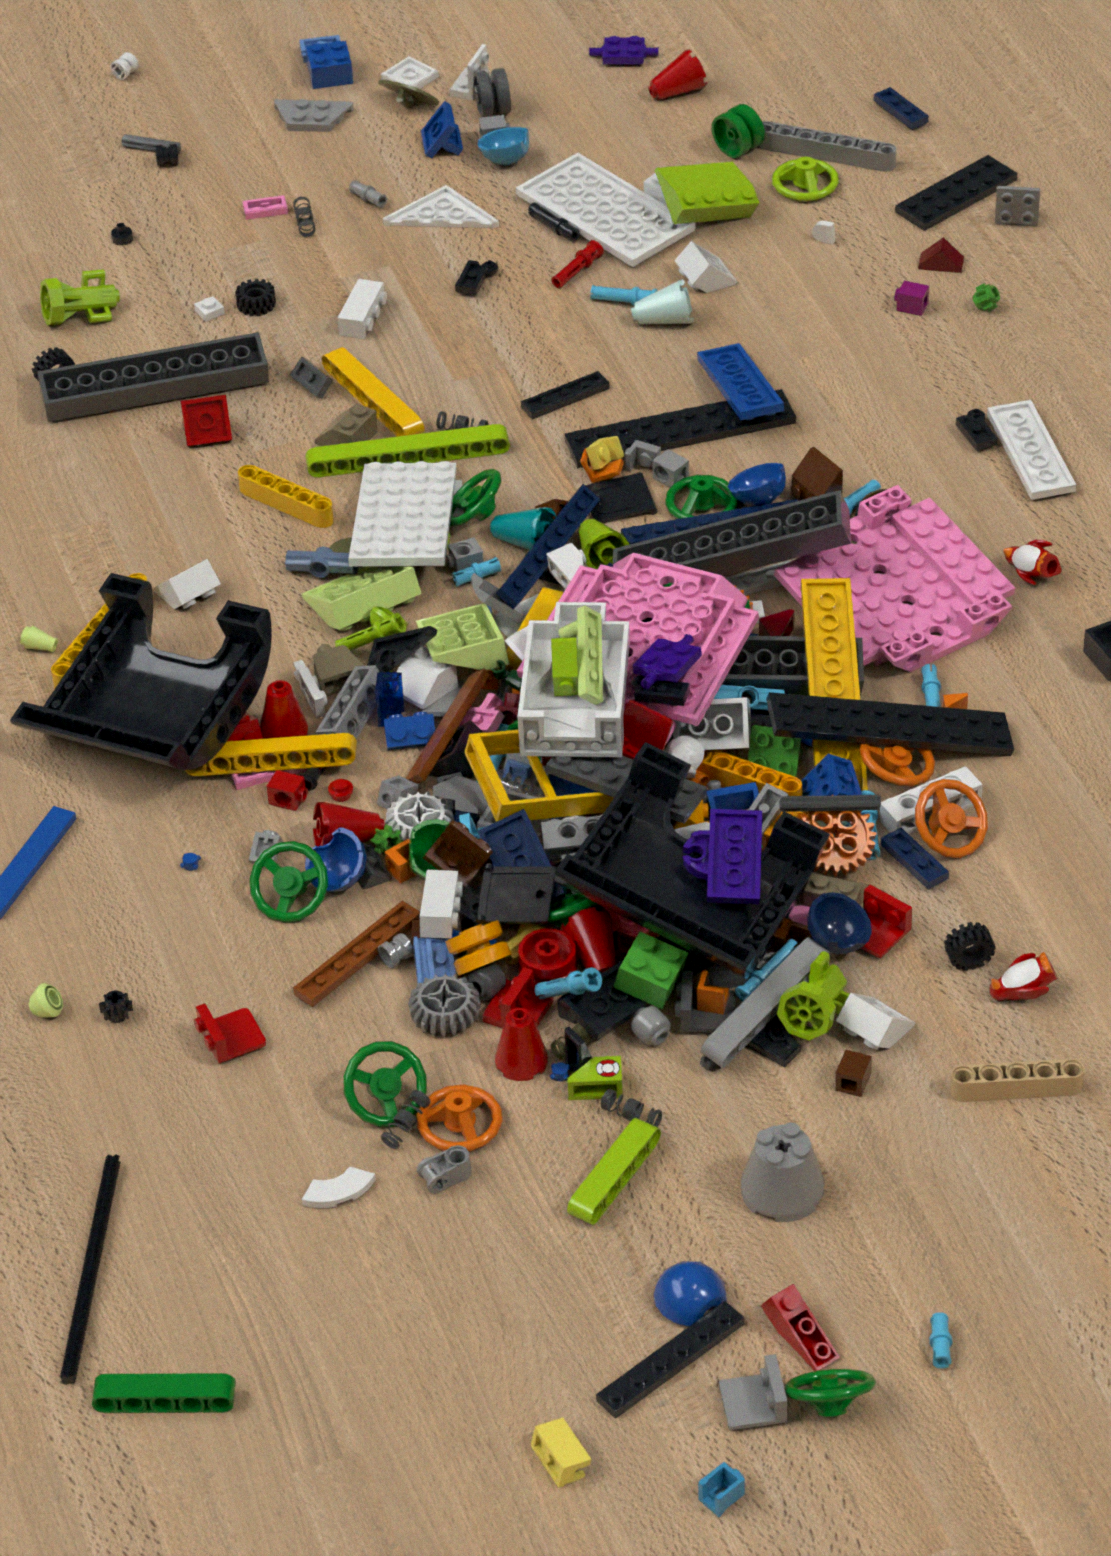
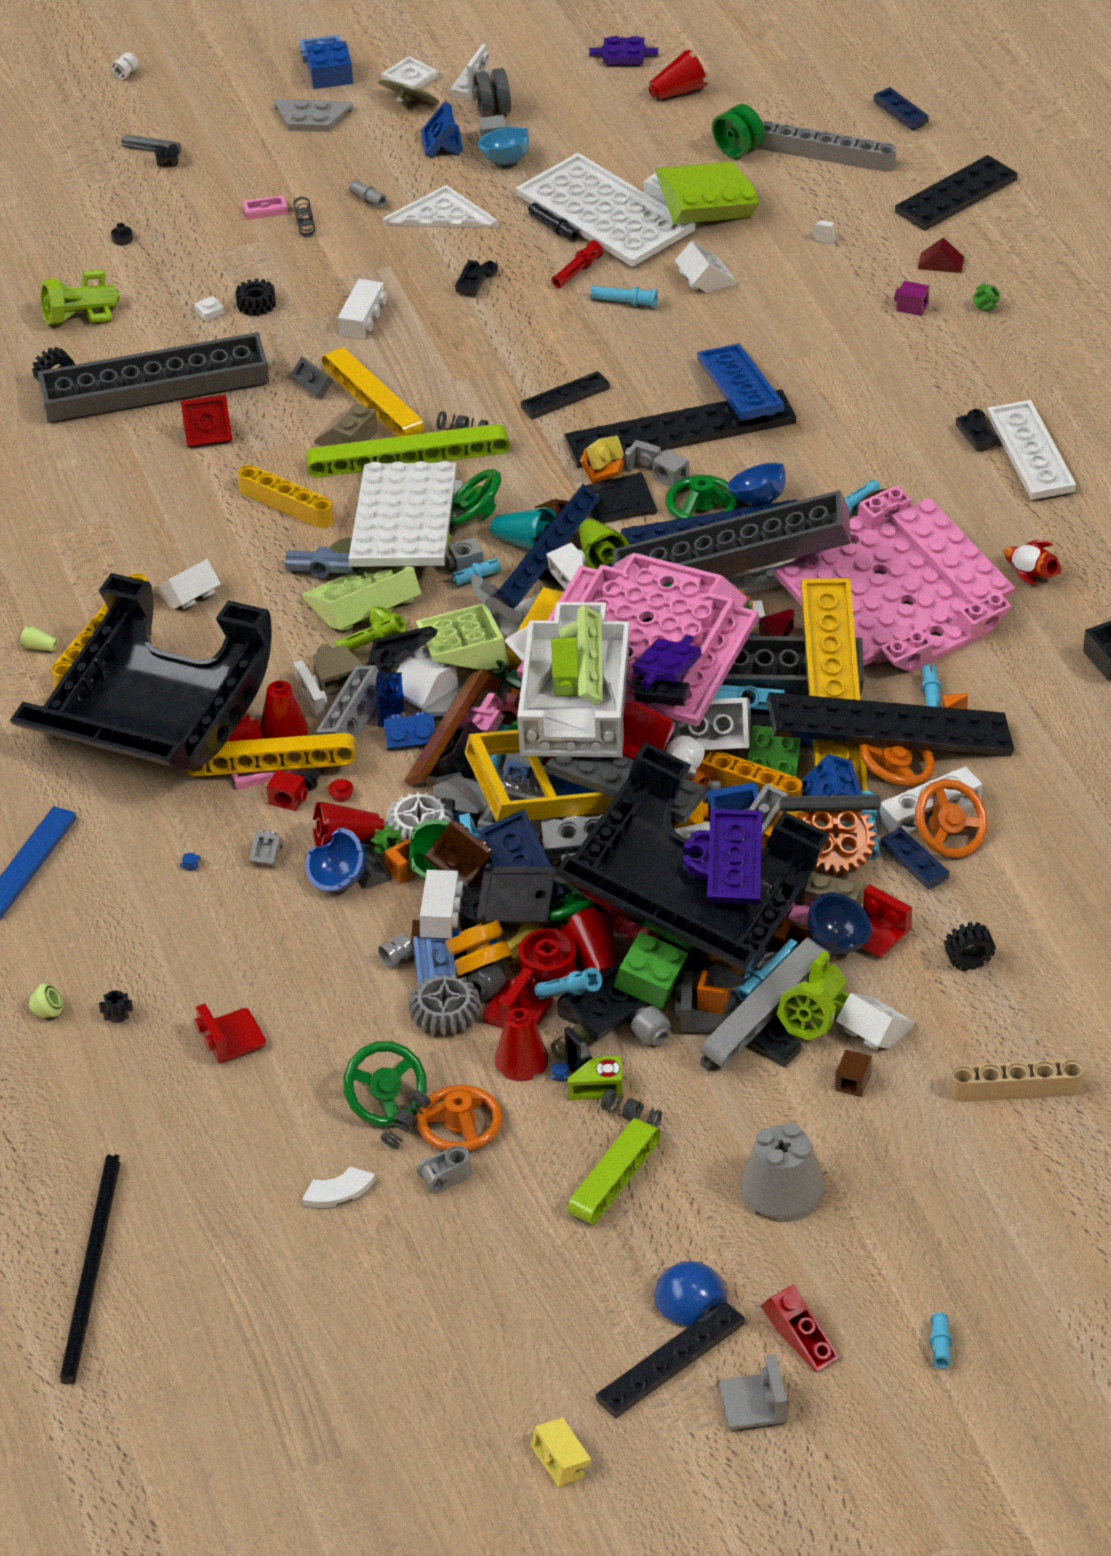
green beam [92,1373,236,1413] -> none
green piece [249,841,328,923] -> none
dark orange plate [293,900,420,1007] -> none
light grey bracket [377,775,418,809] -> none
dark red slope [613,931,636,961] -> none
light aqua cone [631,280,694,324] -> none
dark azure window [698,1462,745,1517] -> none
lime piece [772,157,839,201] -> none
green piece [784,1369,876,1417] -> none
reddish brown slope [791,447,843,500] -> none
animal [989,952,1058,1001] -> none
light grey bracket [995,186,1040,226] -> none

